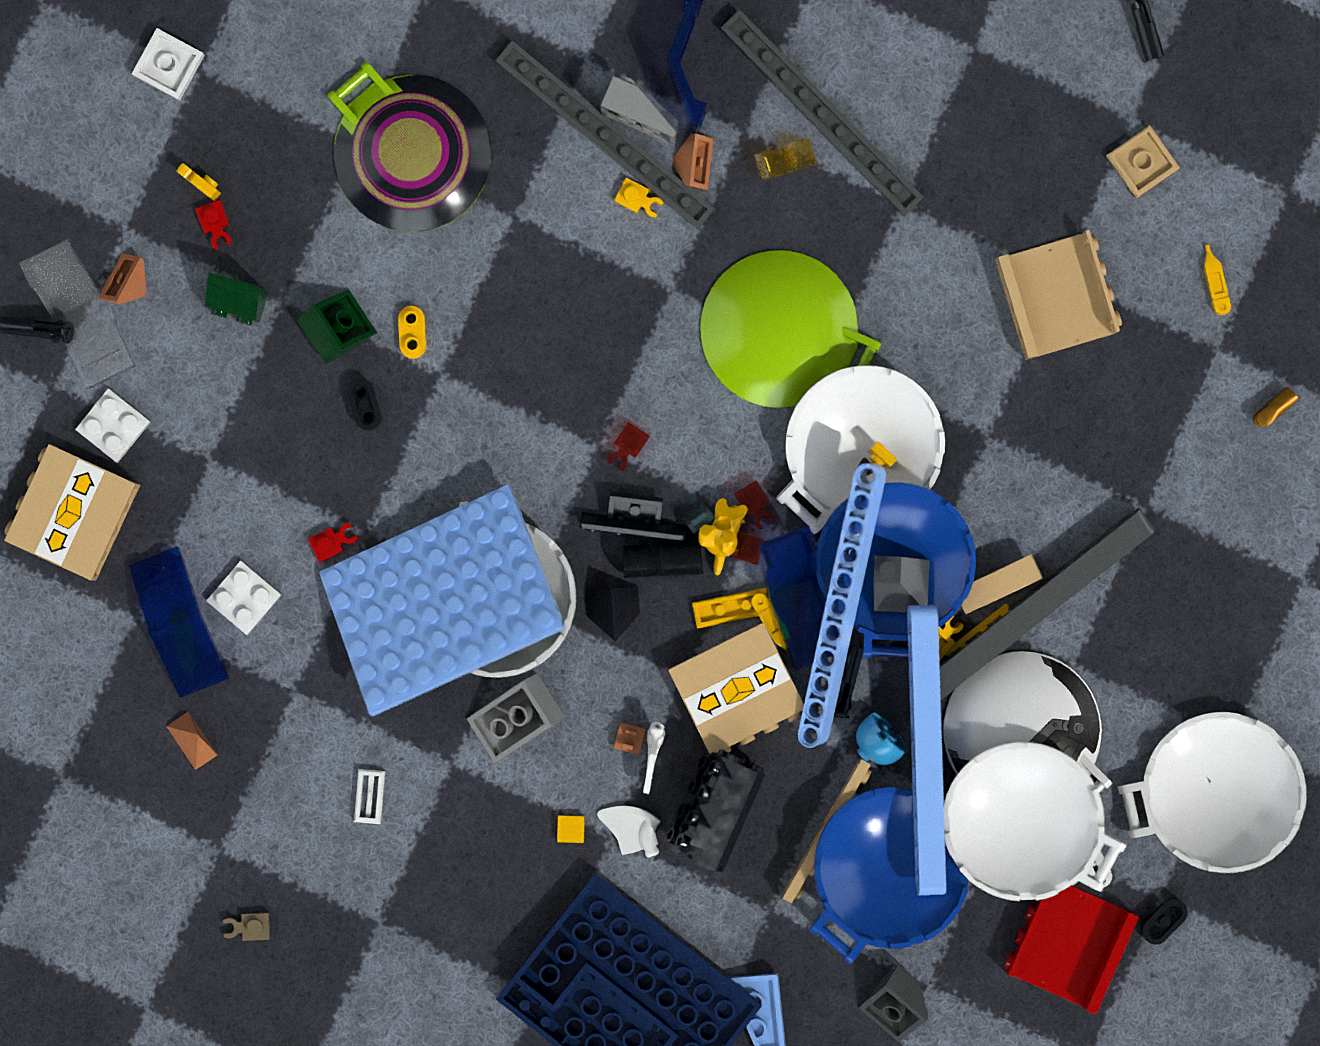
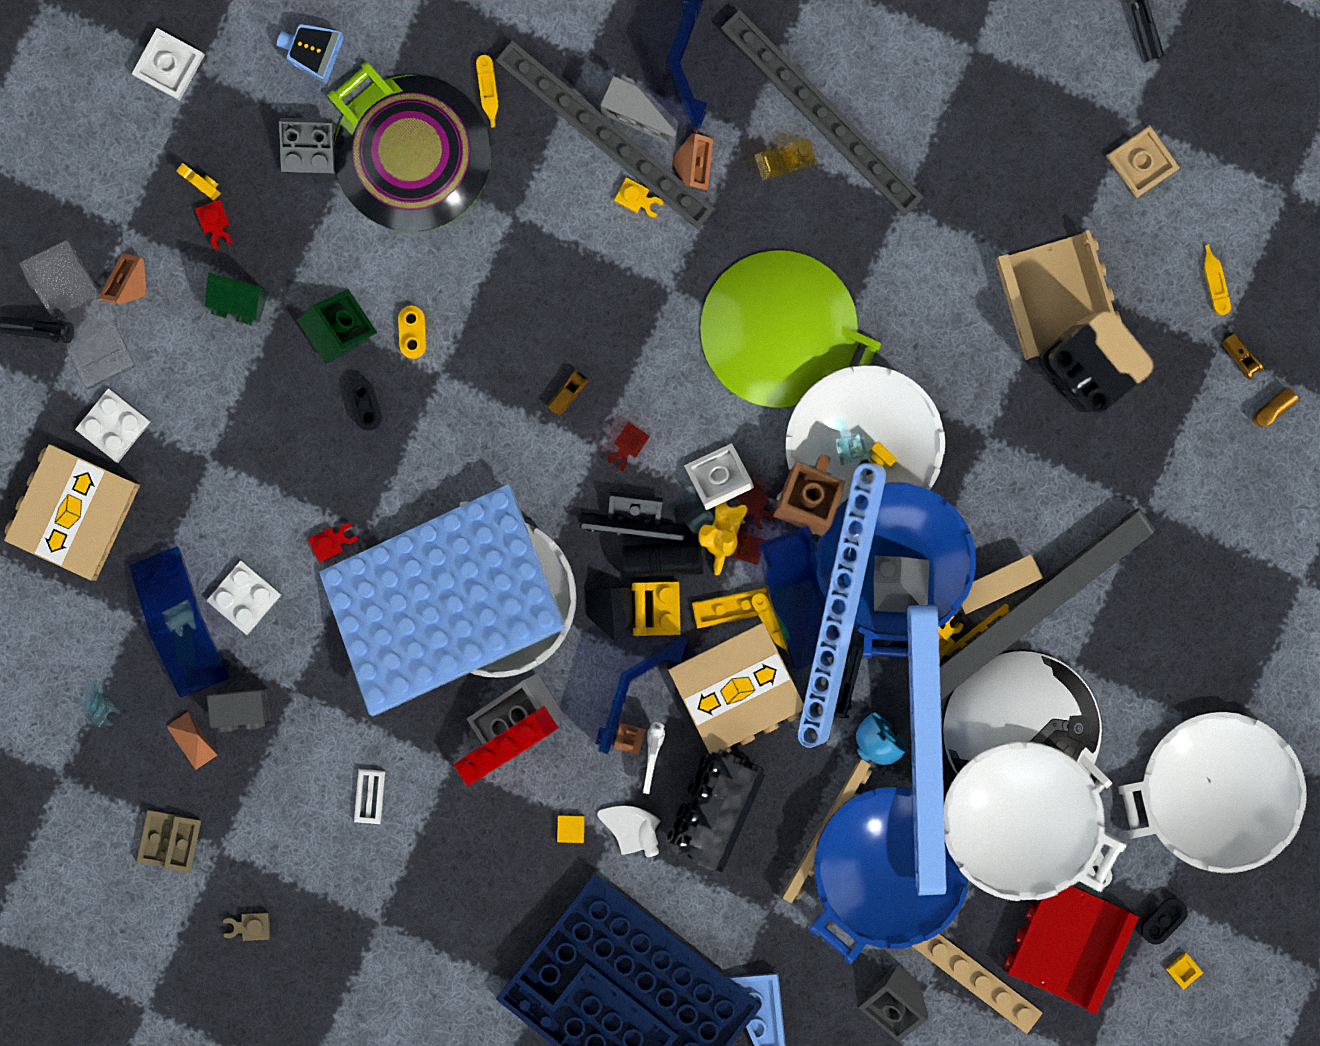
none -> clear light blue tile [85,693,120,727]
none -> dark tan slope [136,809,201,873]
none -> clear light blue tile [163,600,196,636]
none -> dark grey brick [207,689,272,732]
none -> torso [277,24,344,84]
none -> dark grey plate [279,118,336,173]
none -> red brick [453,705,559,787]
none -> yellow piece [476,55,498,128]
none -> pearl gold bar [546,369,589,417]
none -> clear blue windscreen [595,635,688,754]
none -> yellow plate [632,582,680,636]
none -> white plate [684,443,754,510]
none -> medium nougat hinge [773,454,846,536]
none -> clear light blue tile [835,433,868,465]
none -> tan plate [912,934,1043,1034]
none -> black piece [1038,312,1153,412]
none -> yellow tile [1165,952,1203,990]
none -> pearl gold bar [1221,332,1264,380]

